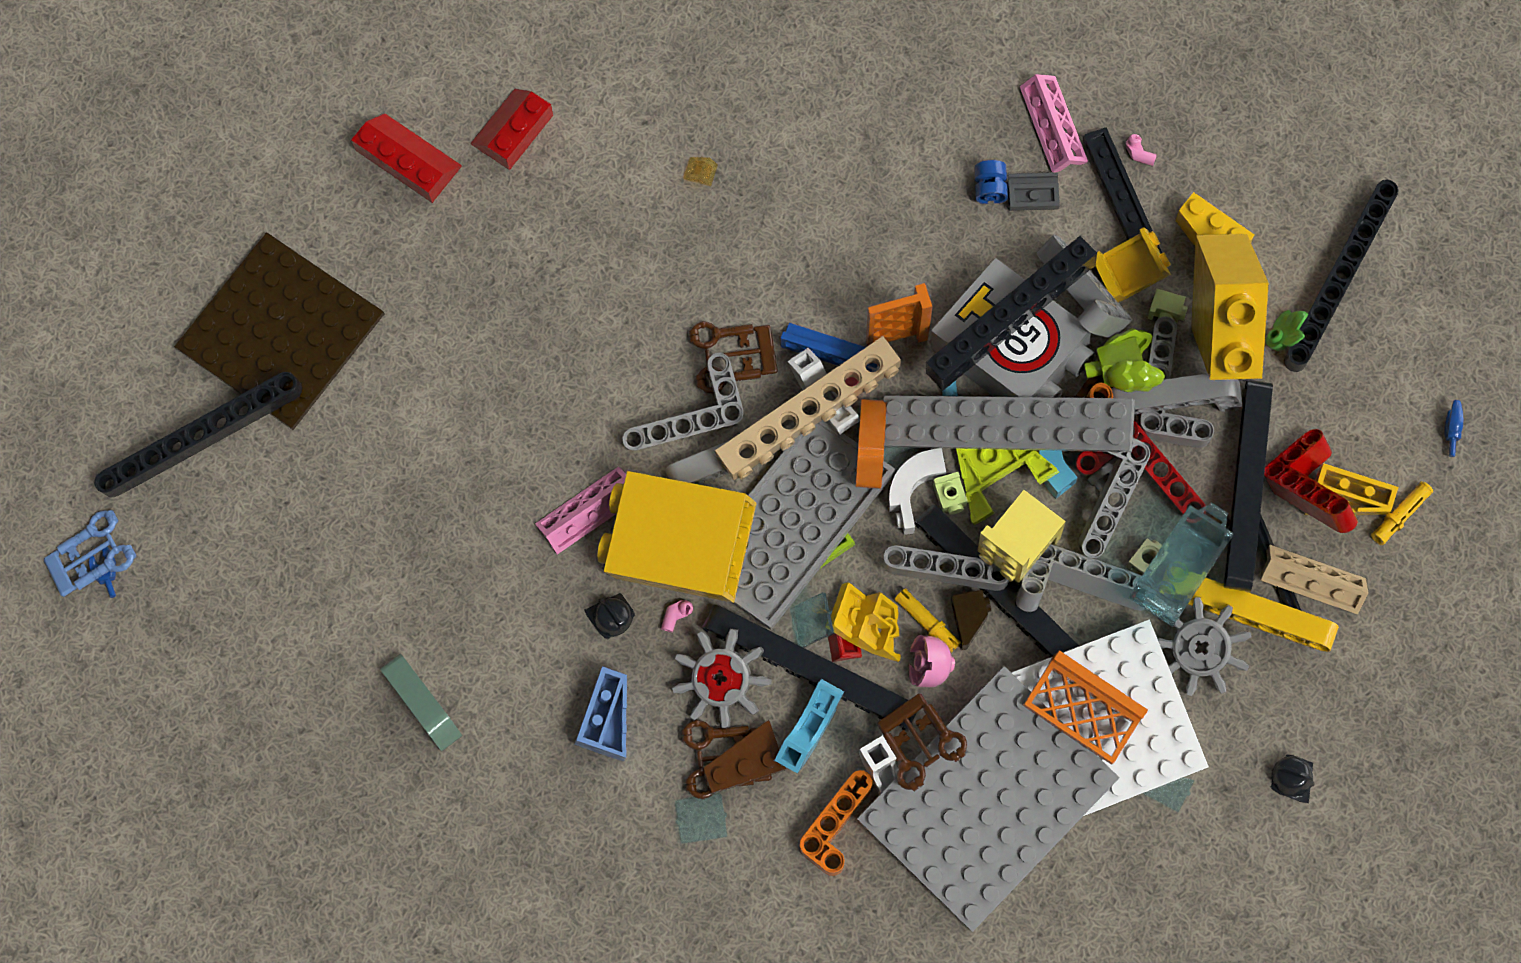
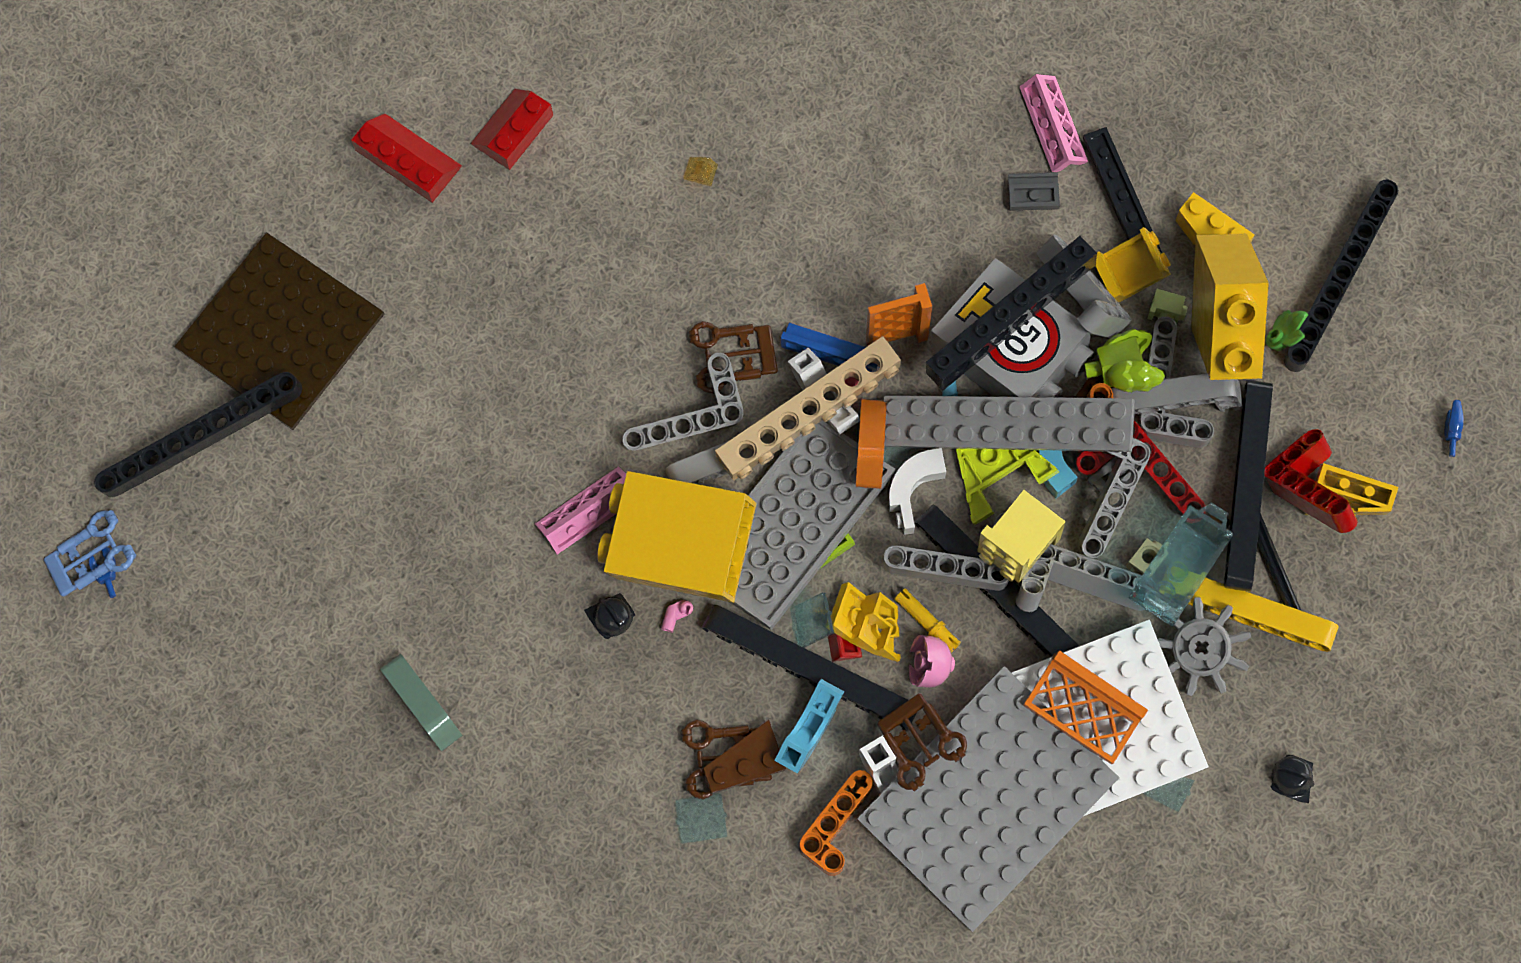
medium blue wedge [574,666,627,761] -> none
light grey gear [672,629,772,728] -> none
yellowish green brick [933,472,967,515] -> none
dark brown slope [951,590,991,650] -> none
blue wheel [974,160,1008,204] -> none
bright pink arm [1126,134,1156,166] -> none
tan fence [1260,545,1368,614] -> none
yellow pin [1371,481,1433,546] -> none

